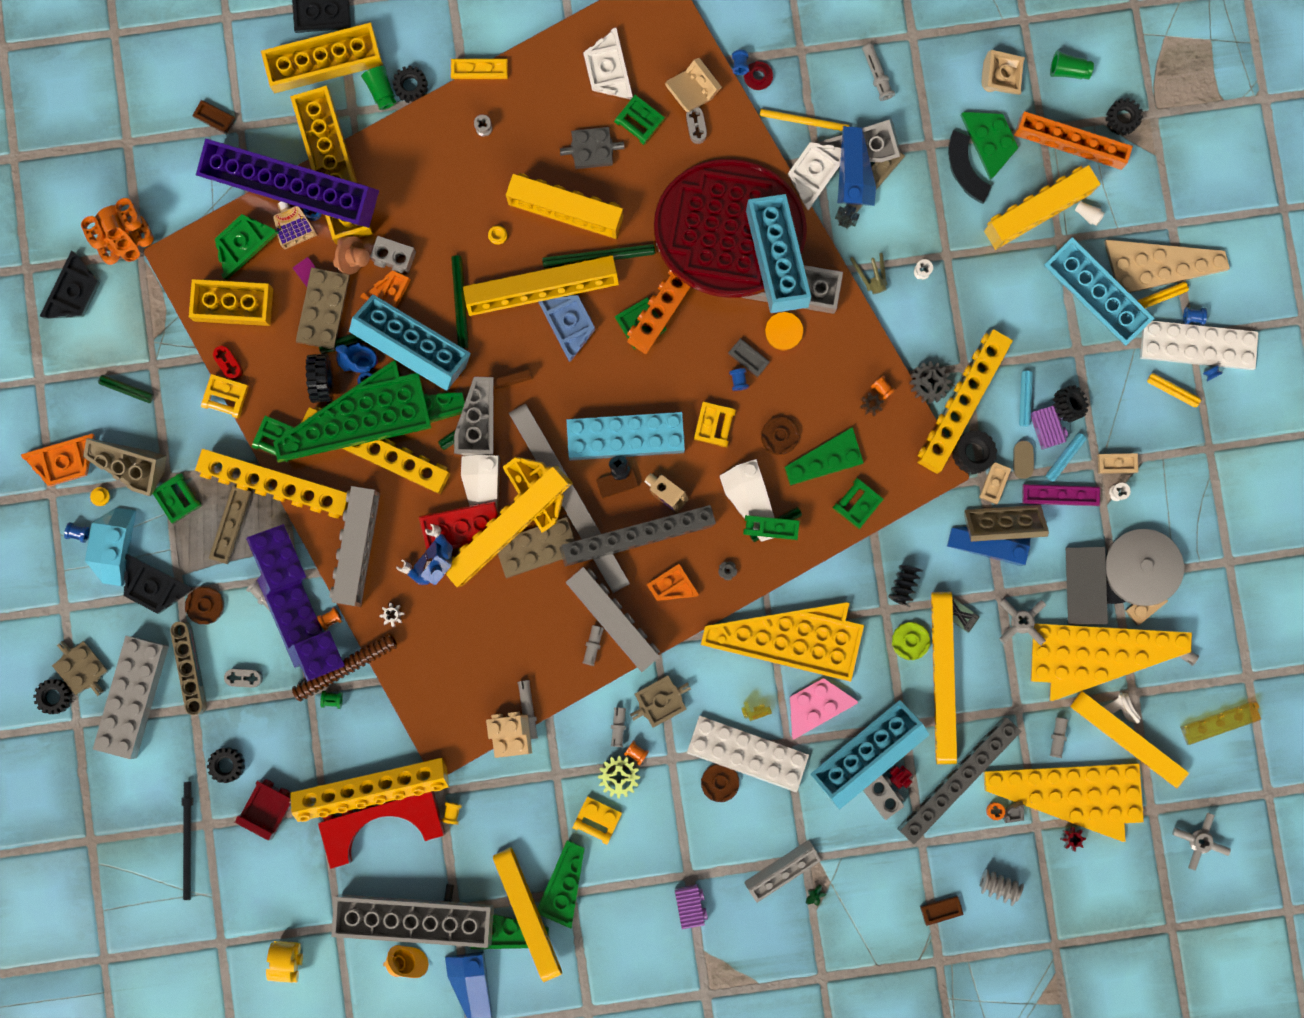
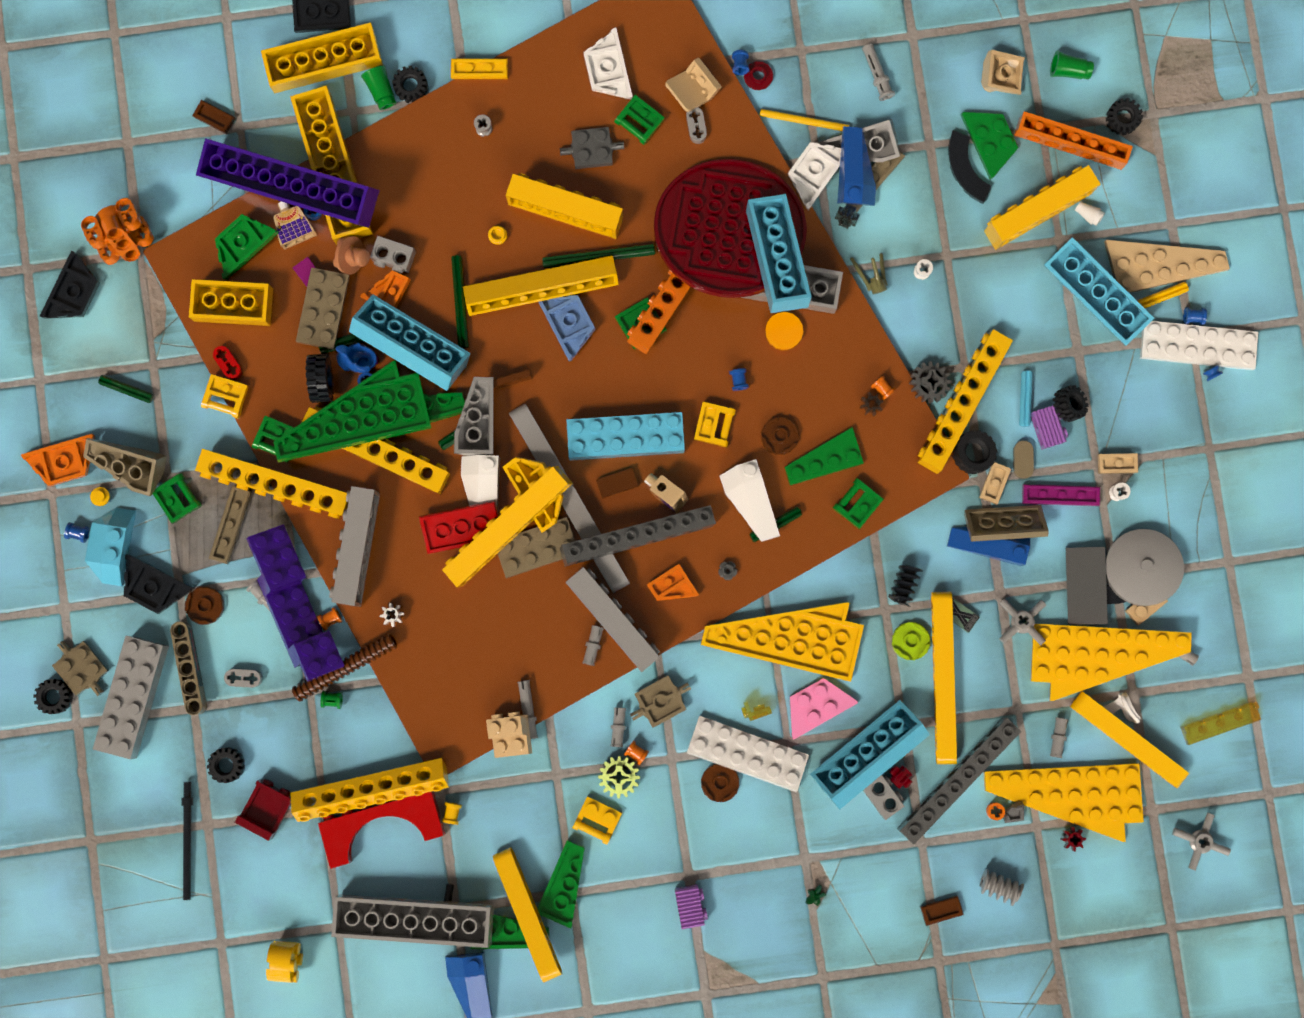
light orange piece [383,945,429,978] -> none
blue torso [396,524,453,585] -> none
black wheel [609,456,630,480] -> none
dark grey tile [728,338,770,378] -> none
green plate [743,515,800,540] -> none
light grey slope [744,840,822,903] -> none
medium azure axle [1046,433,1087,482] -> none
yellow axle [1147,373,1201,407] -> none

